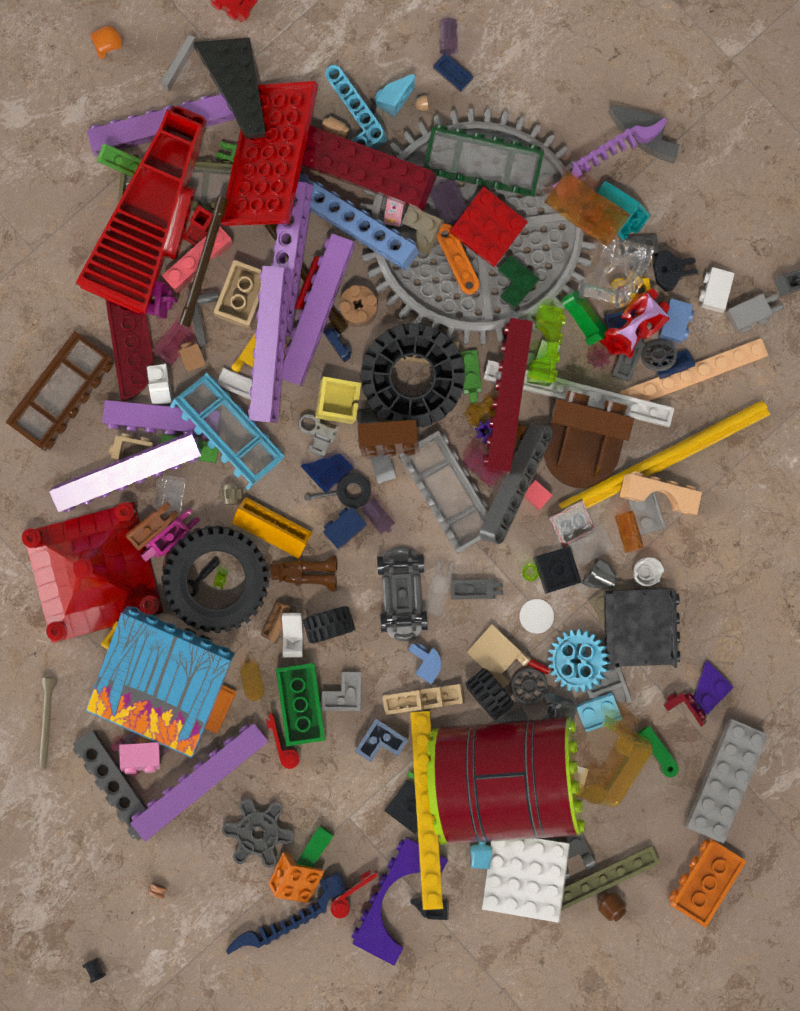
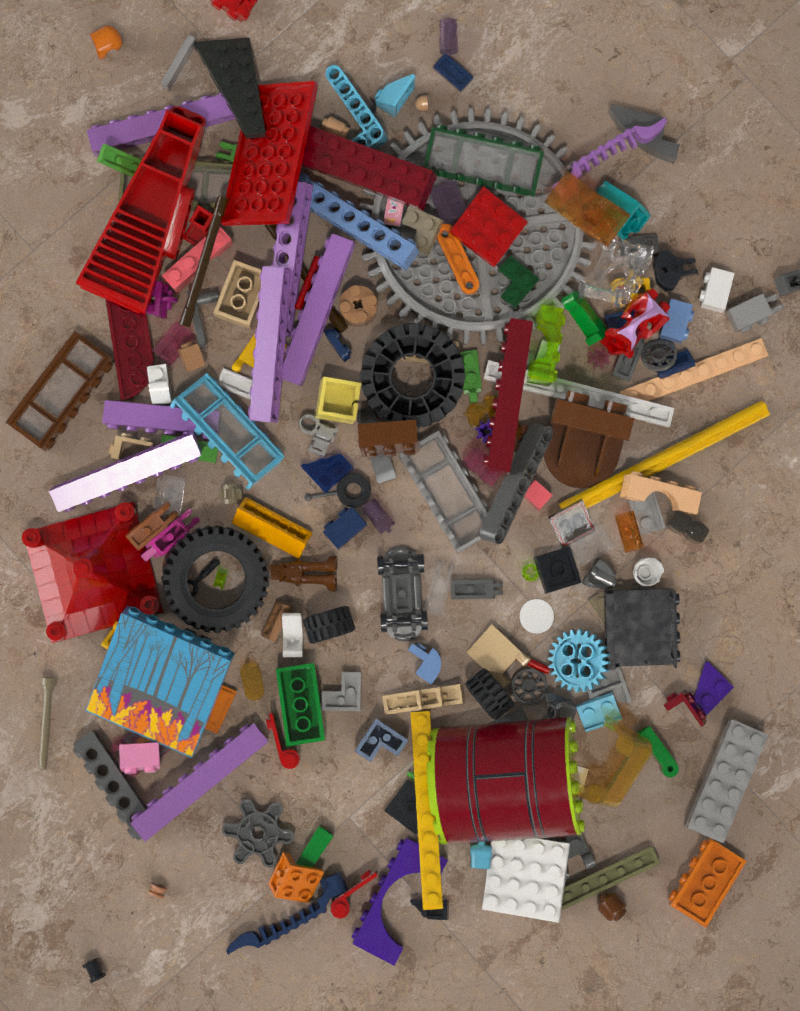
none -> clear smoke brick [666,511,709,544]

